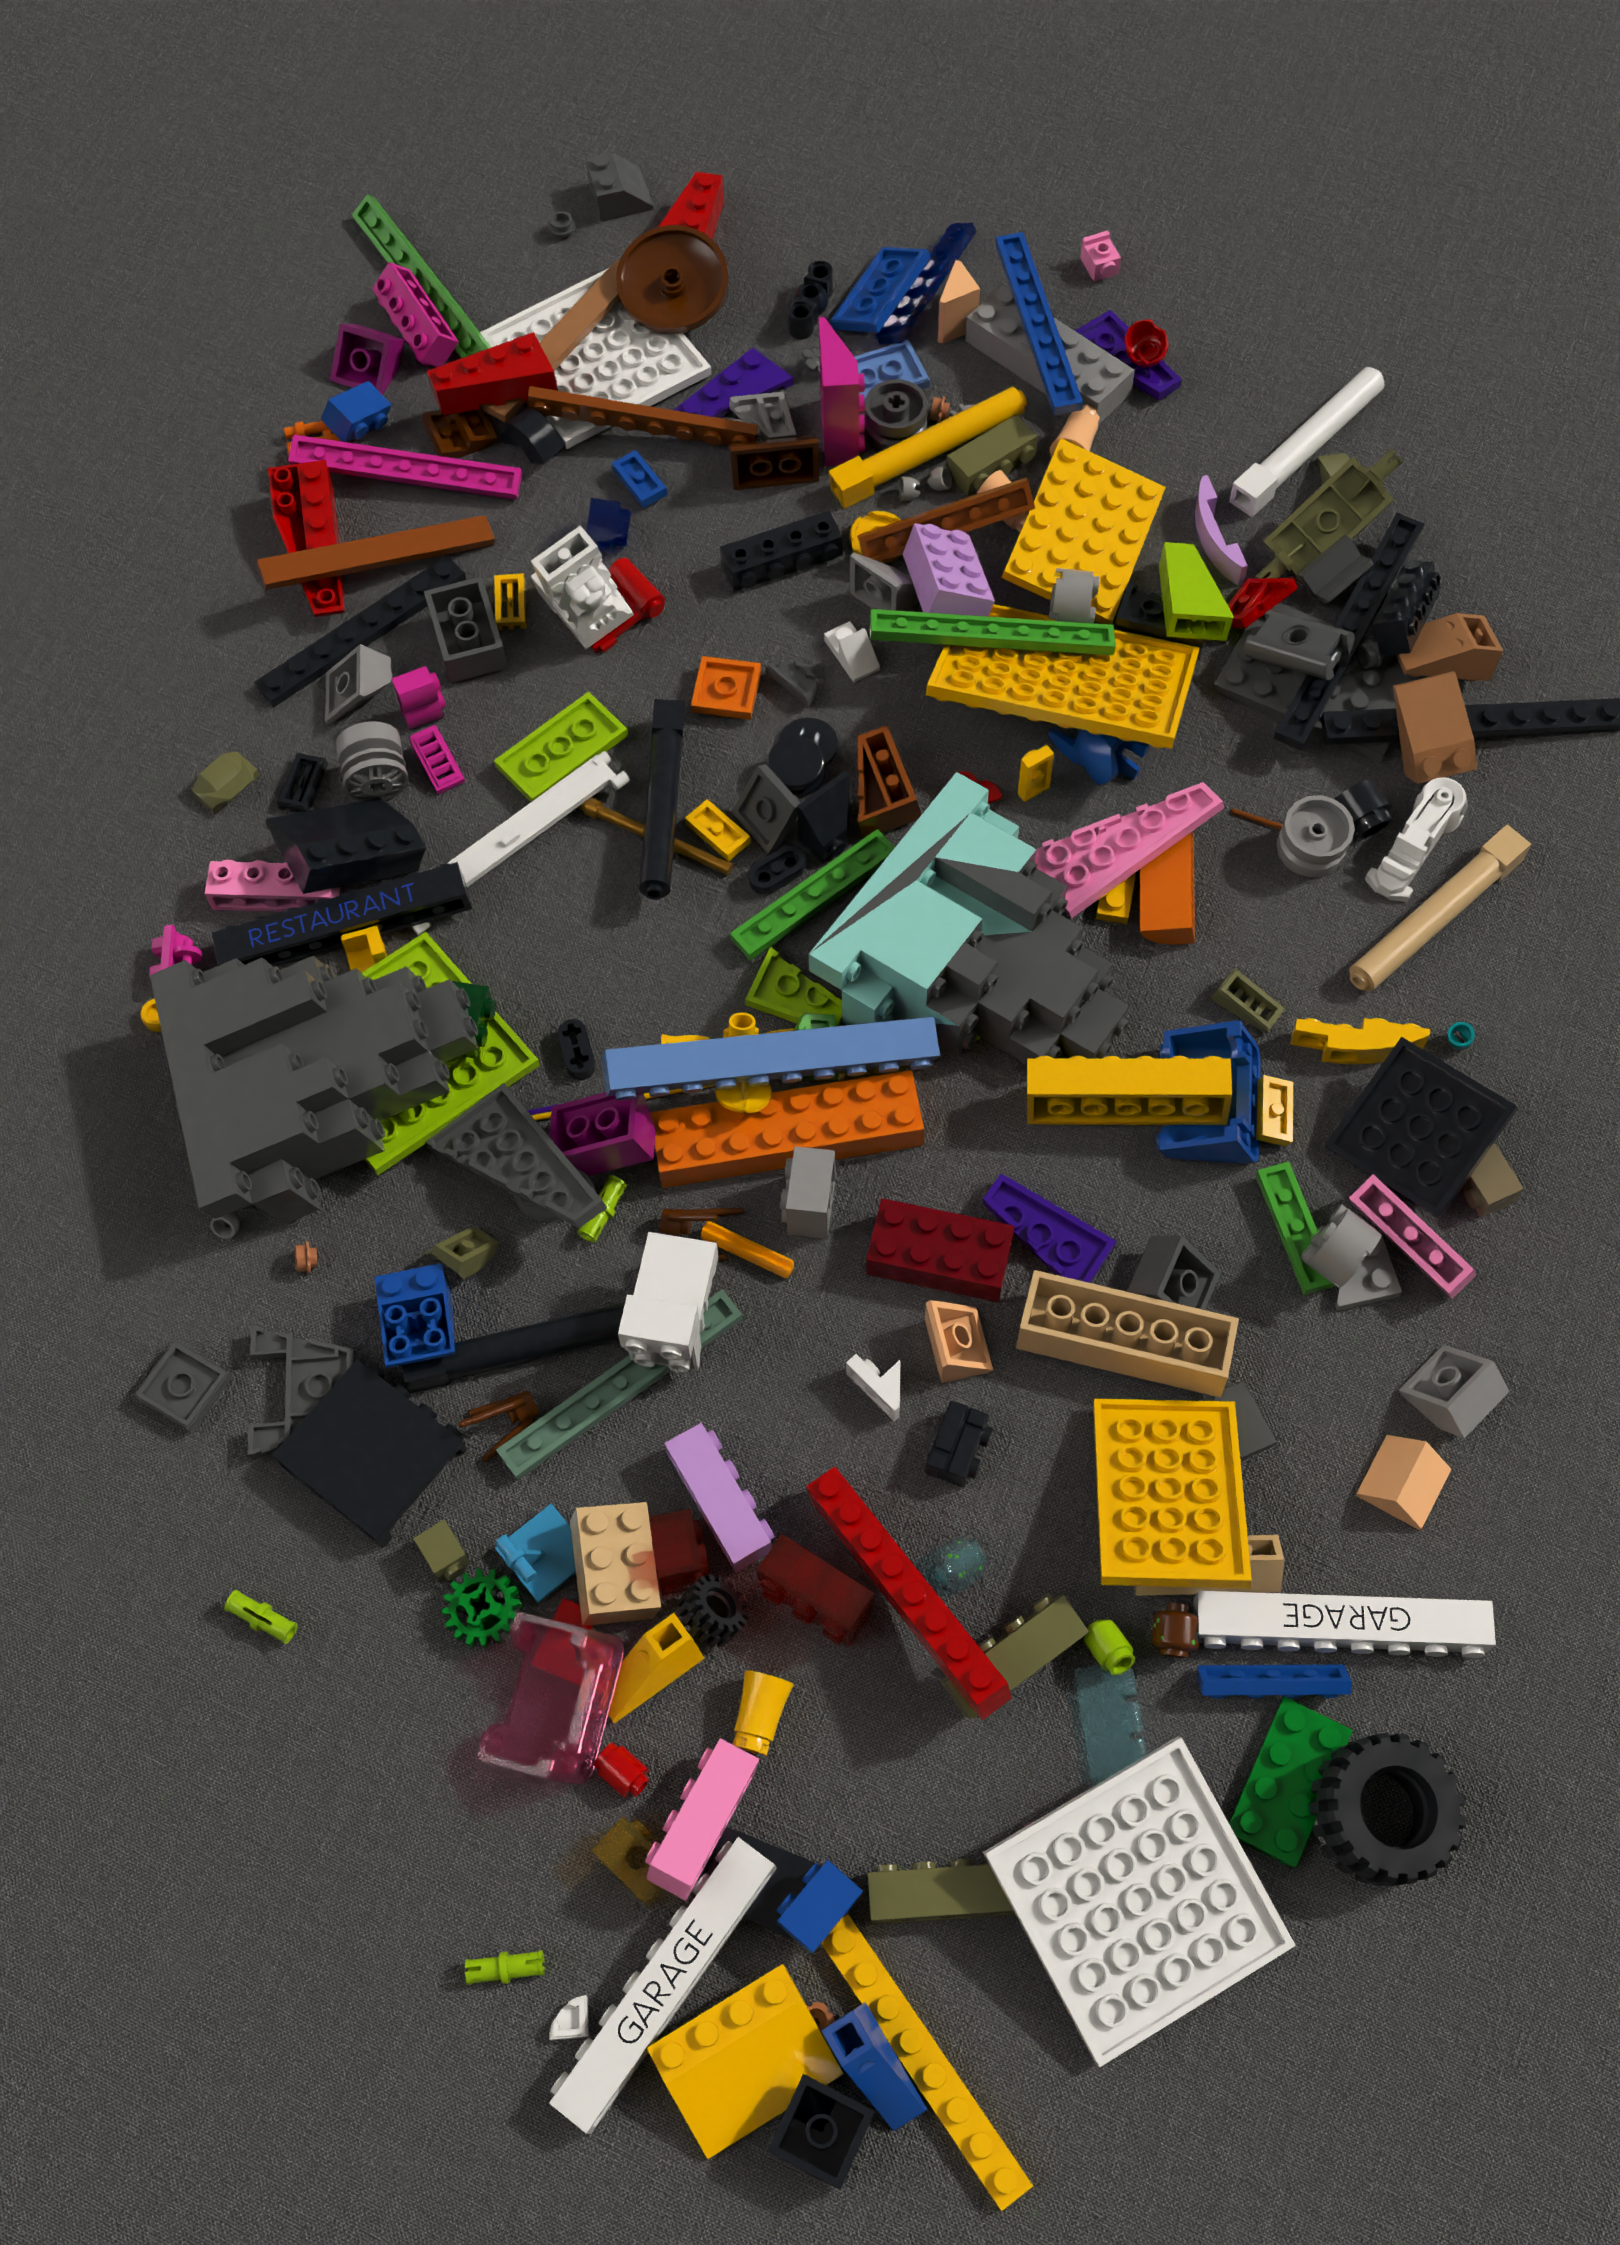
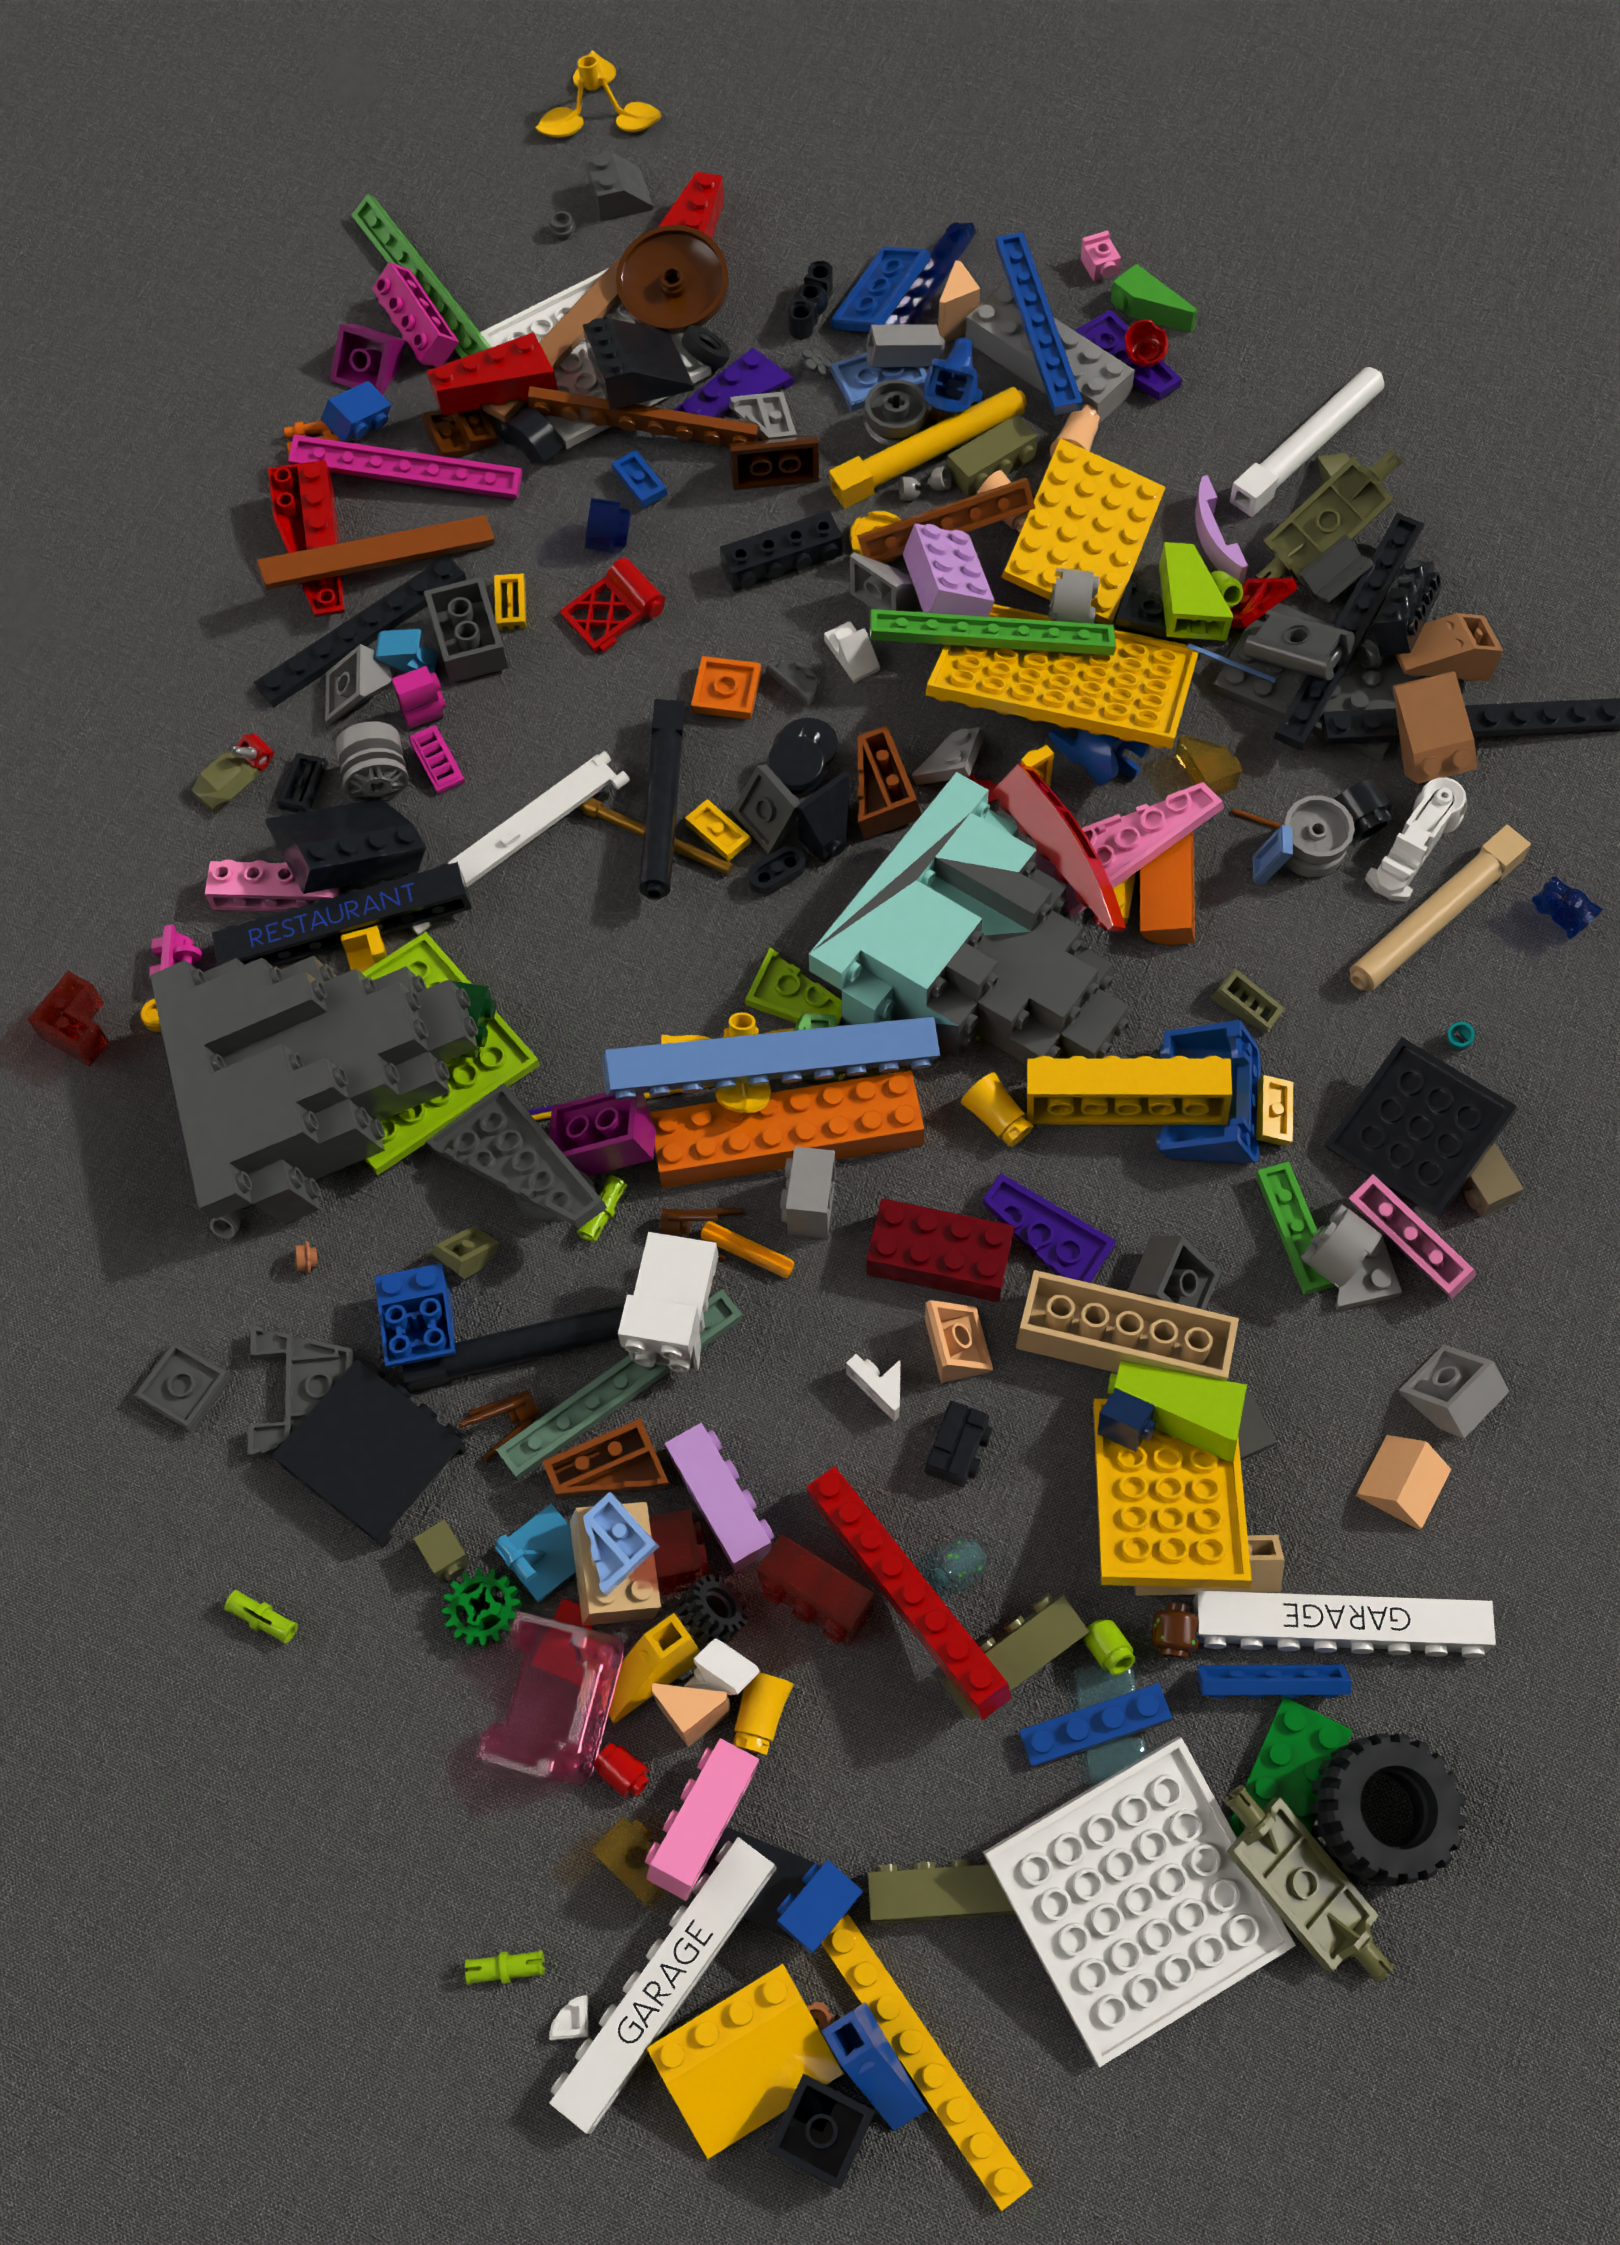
lime plate [494,691,628,802] -> none
white brick [531,525,634,649] -> none
black beam [558,1019,595,1080] -> none
bright green plate [730,829,895,961] -> none
dark pink slope [818,317,865,466] -> none
yellow slope [1290,1018,1430,1064] -> none
none -> clear red brick [27,971,109,1067]
none -> red piece [231,733,274,771]
none -> dark azure slope [374,629,438,673]
none -> yellow plant [535,50,662,138]
none -> dark orange wedge [542,1418,669,1499]
none -> black slope [582,318,694,410]
none -> light blue wing [583,1492,659,1596]
none -> light nougat slope [652,1683,731,1747]
none -> black tyre [681,325,731,369]
none -> white slope [684,1639,760,1695]
none -> light grey brick [866,325,945,367]
none -> light grey wing [912,727,985,785]
none -> blue piece [924,337,983,413]
none -> yellow plant [960,1072,1034,1147]
none -> red wedge [993,764,1126,932]
none -> blue plate [1019,1683,1173,1769]
none -> dark blue brick [1098,1389,1156,1452]
none -> lime slope [1107,1360,1247,1462]
none -> bright green slope [1110,264,1198,333]
none -> clear yellow slope [1175,735,1242,796]
none -> medium blue piece [1186,643,1276,683]
none -> lime brick [1211,571,1243,607]
none -> olive plate [1224,1785,1393,1982]
none -> medium blue tile [1252,825,1293,885]
none -> clear blue animal [1531,876,1603,940]

